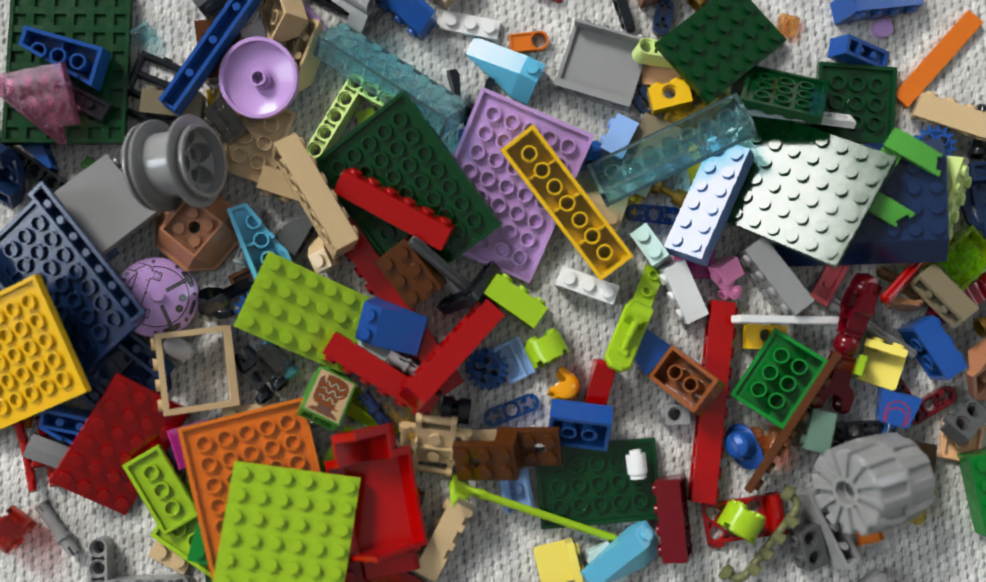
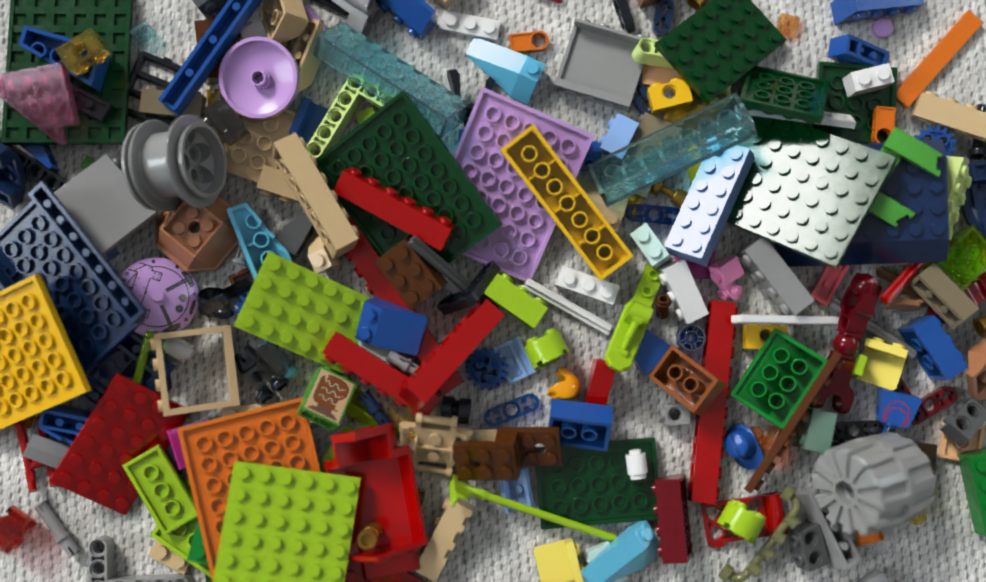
none -> clear yellow brick [55,28,111,75]
none -> clear neon green piece [133,330,154,384]
none -> blue panel [289,96,328,143]
none -> pearl gold piece [357,521,383,550]
none -> white axle [524,279,613,335]
none -> reddish brown pin [655,294,671,319]
none -> clear blue wheel [675,324,706,352]
none -> white brick [842,63,895,98]
none -> orange piece [871,106,896,143]

